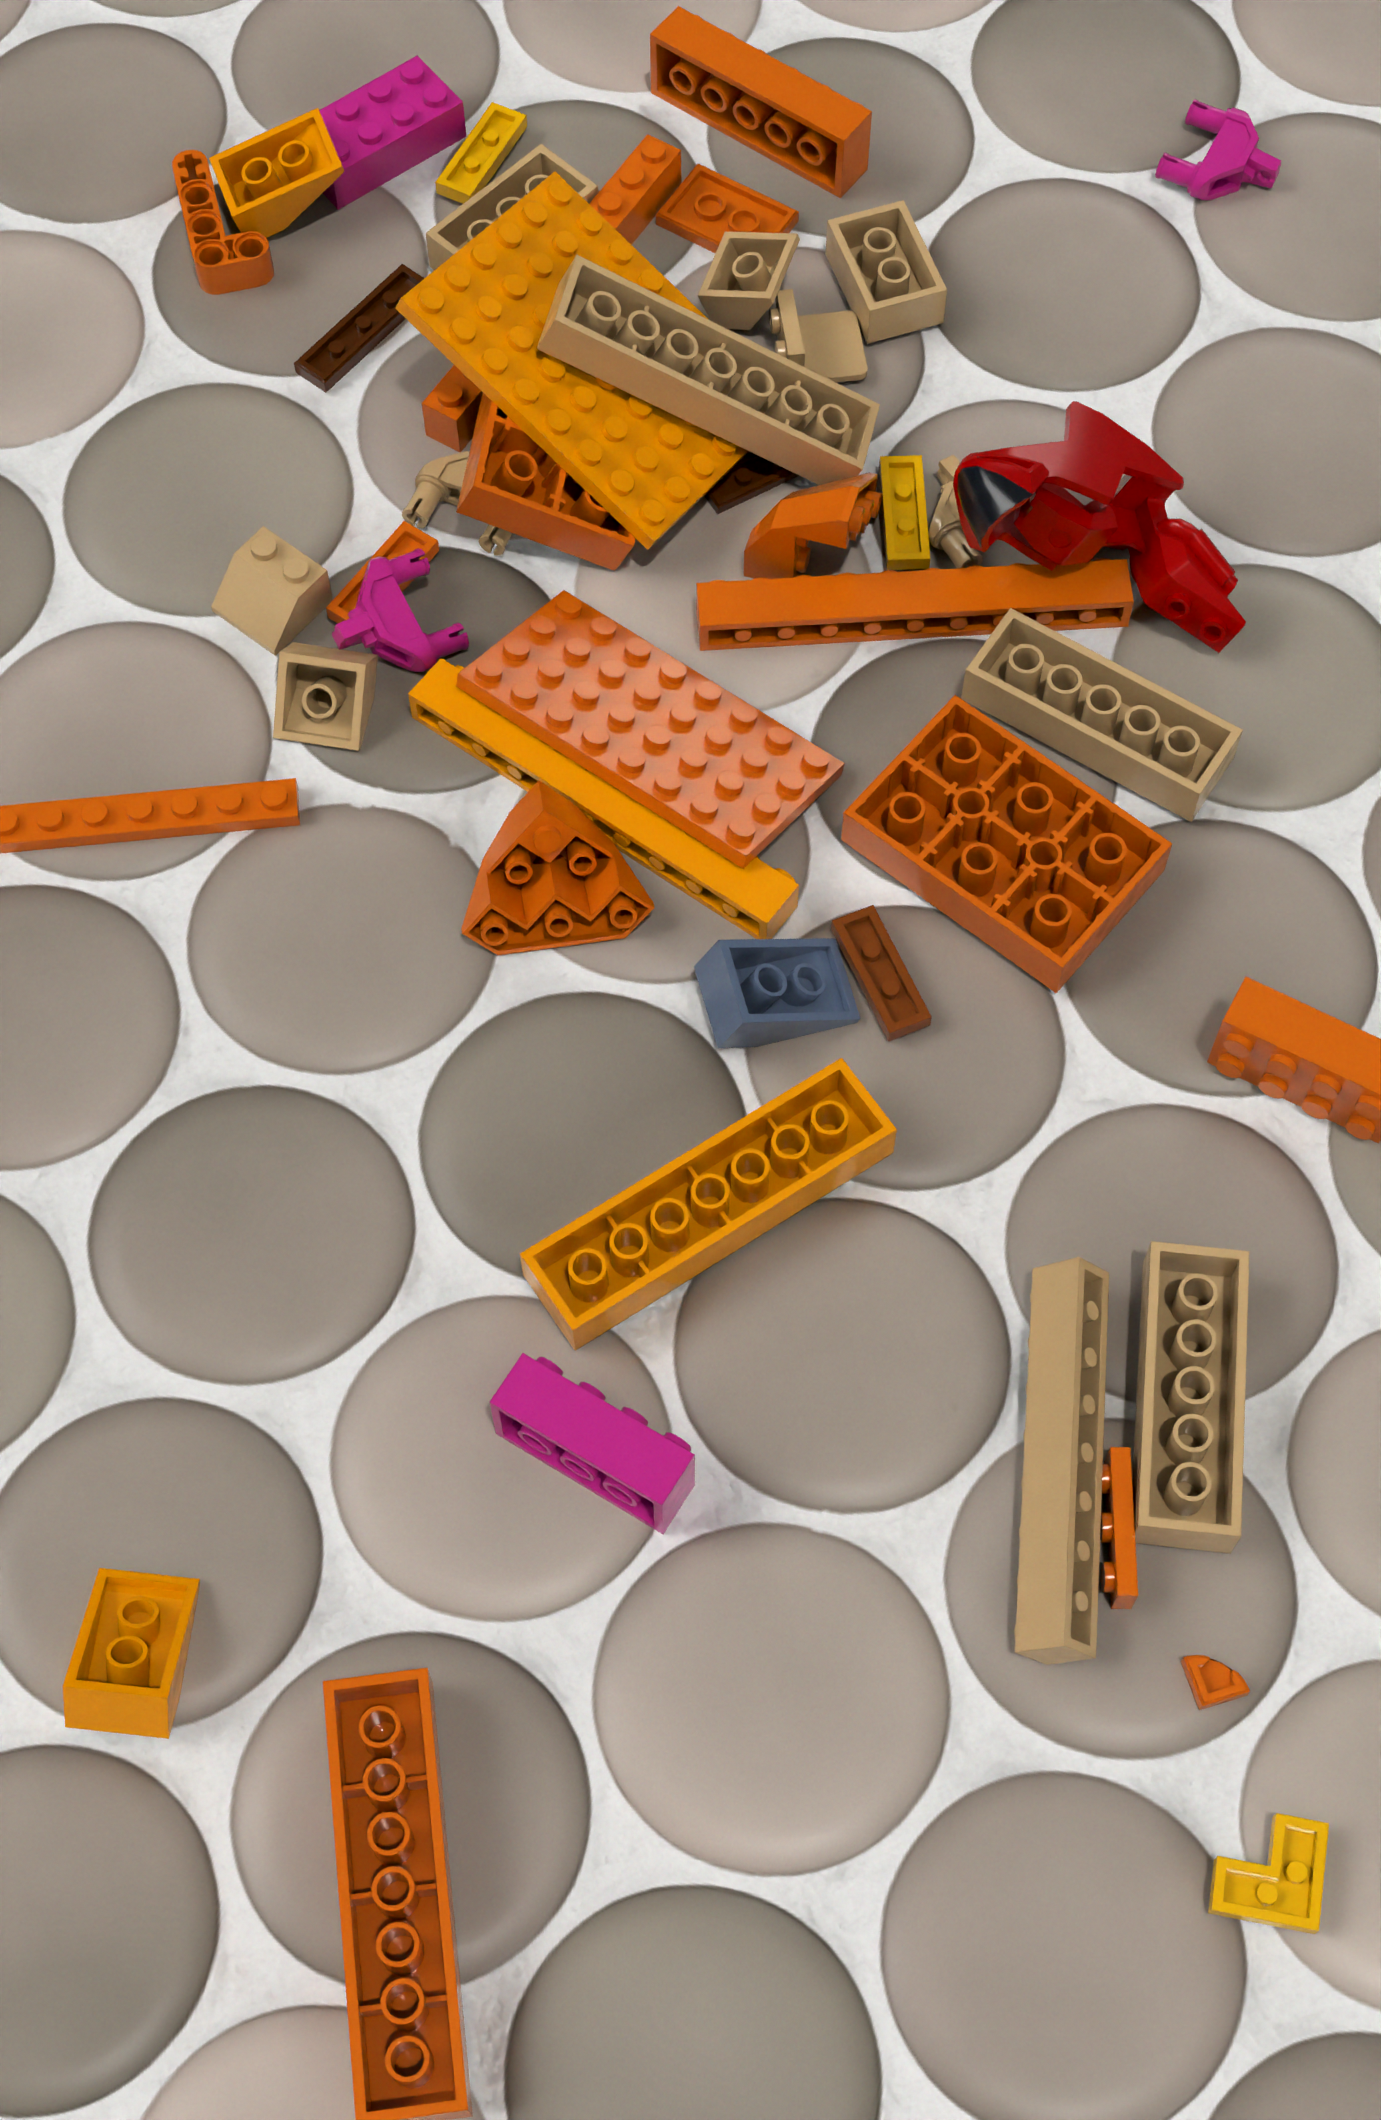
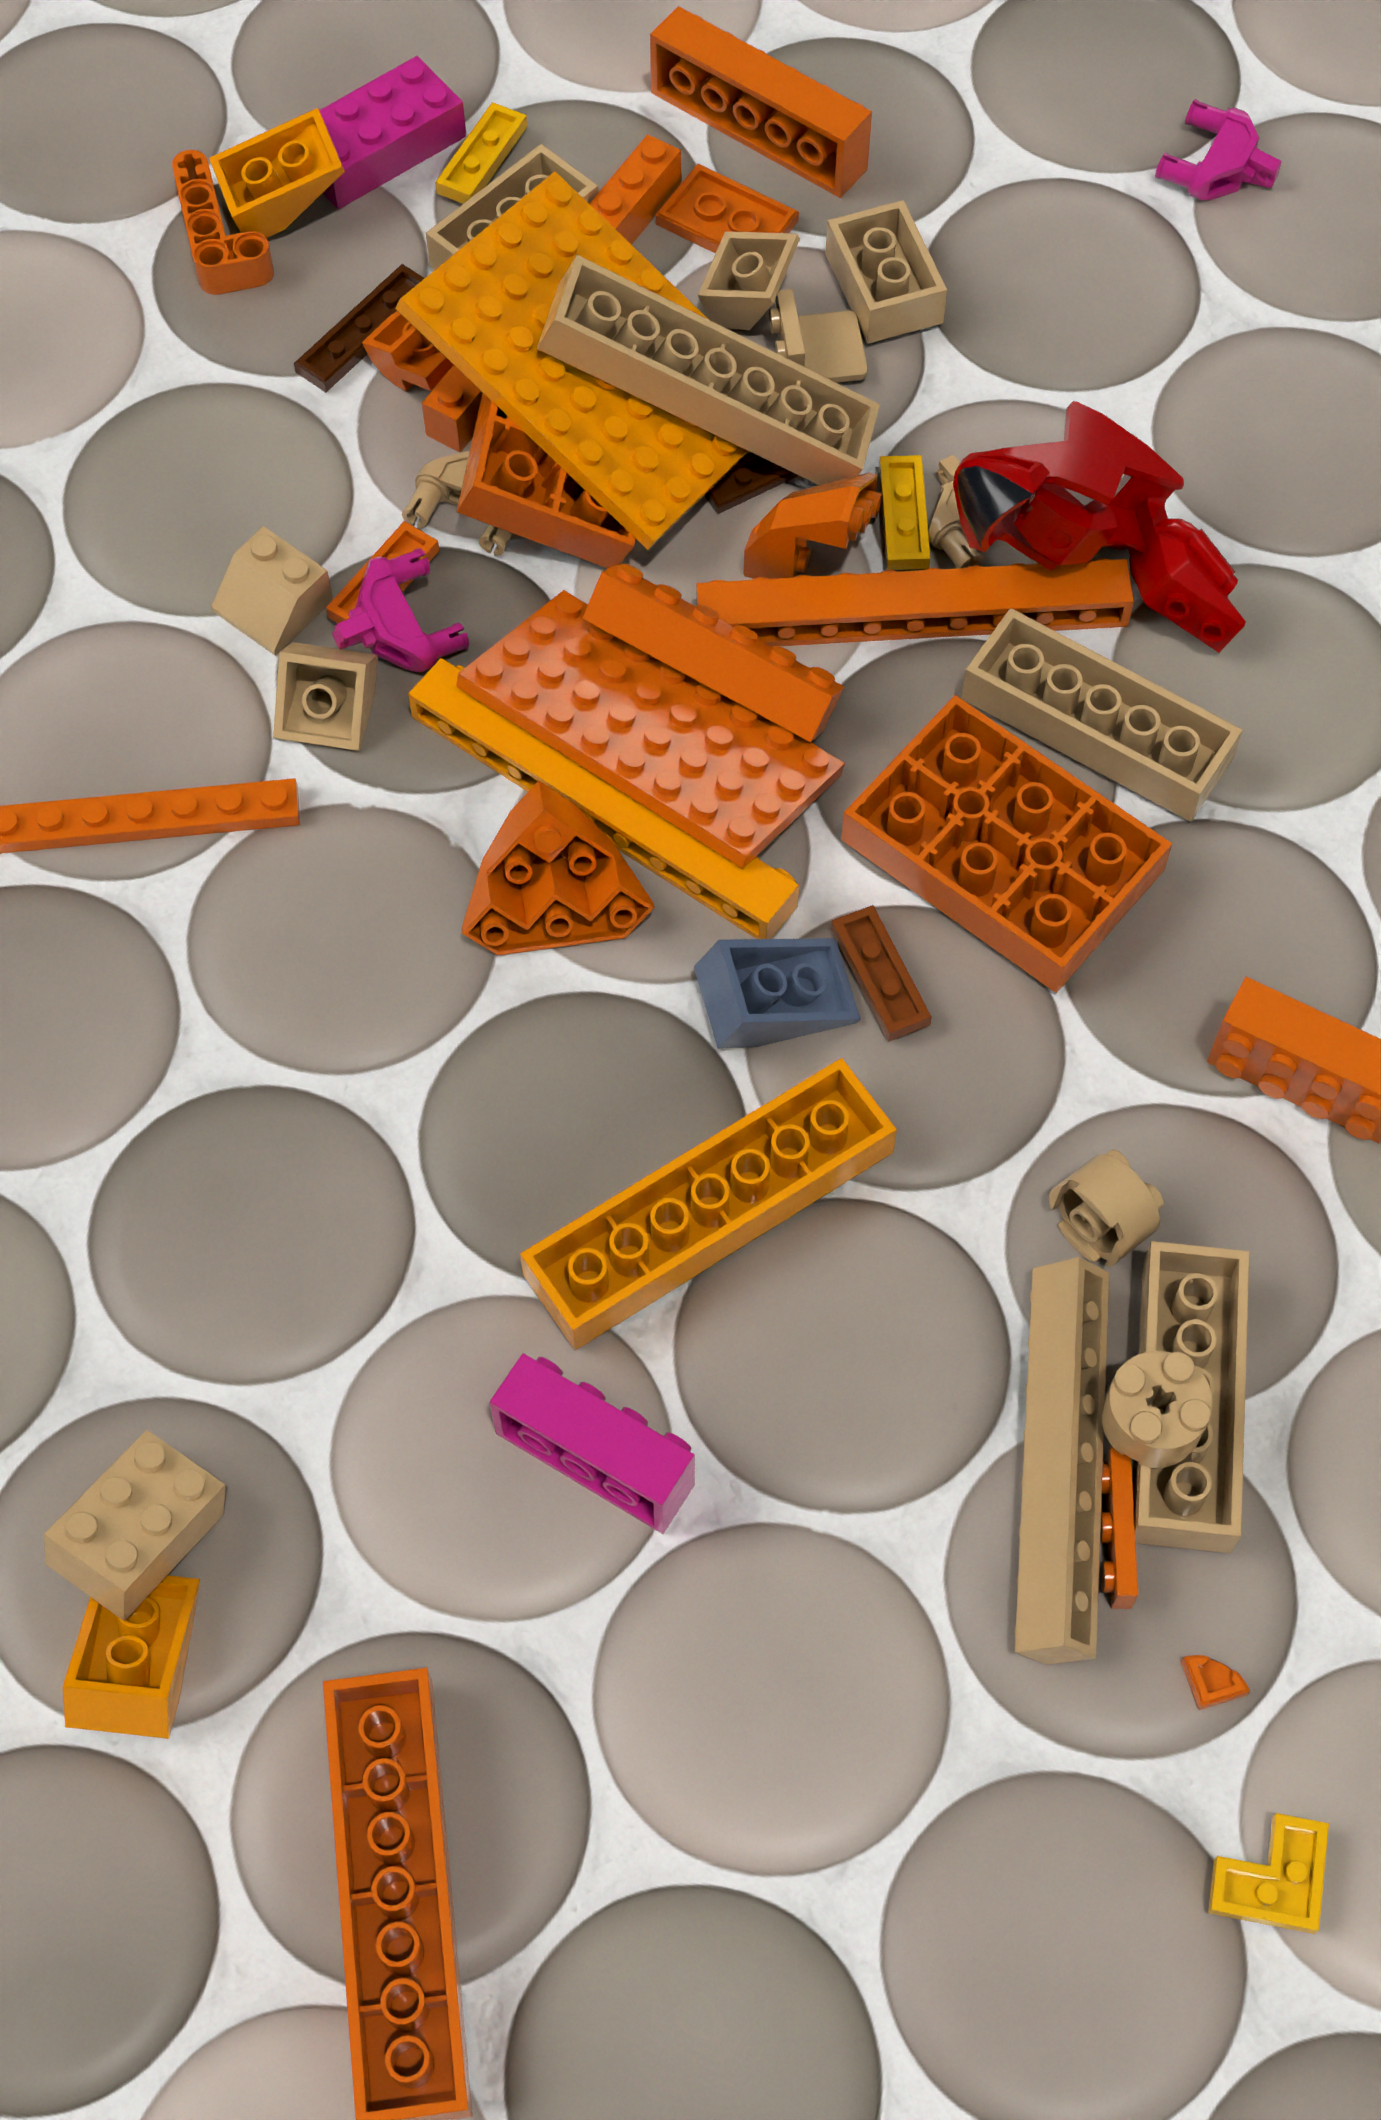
none -> tan brick [44,1429,226,1621]
none -> orange brick [362,311,454,391]
none -> orange brick [582,564,844,742]
none -> tan brick [1049,1149,1164,1266]
none -> tan brick [1102,1351,1213,1468]

